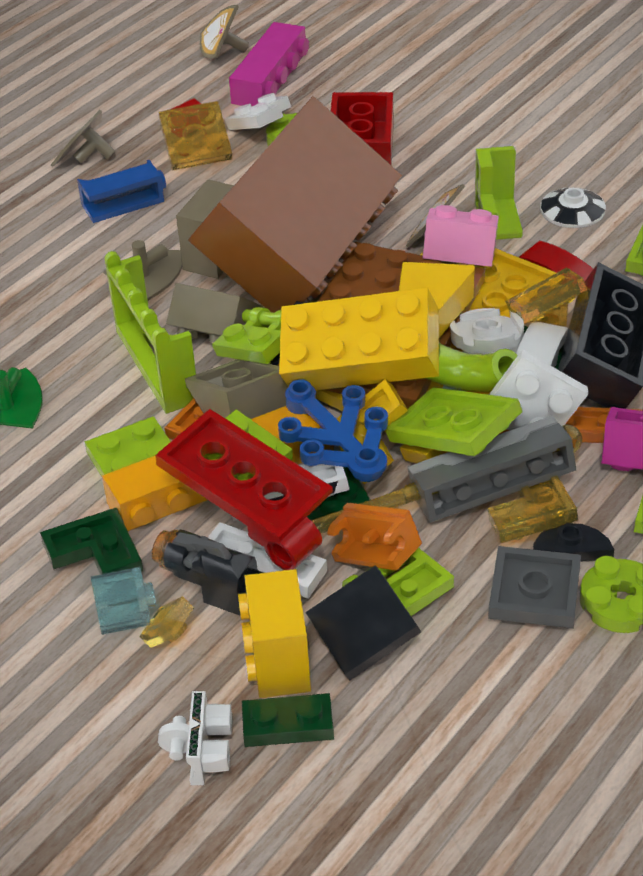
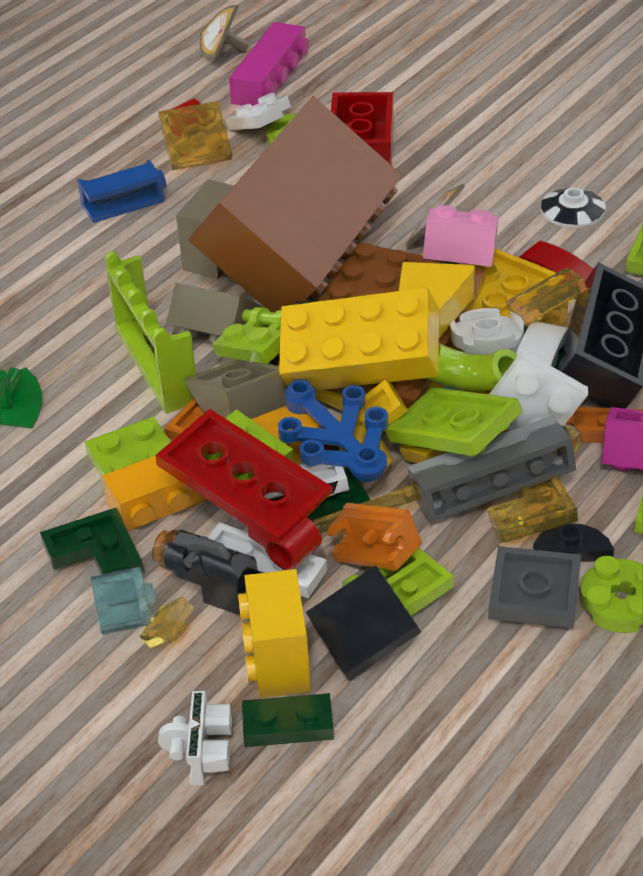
dark tan shield [51,110,116,167] -> none
dark tan shield [104,240,182,300] -> none
lime panel [475,146,523,240] -> none

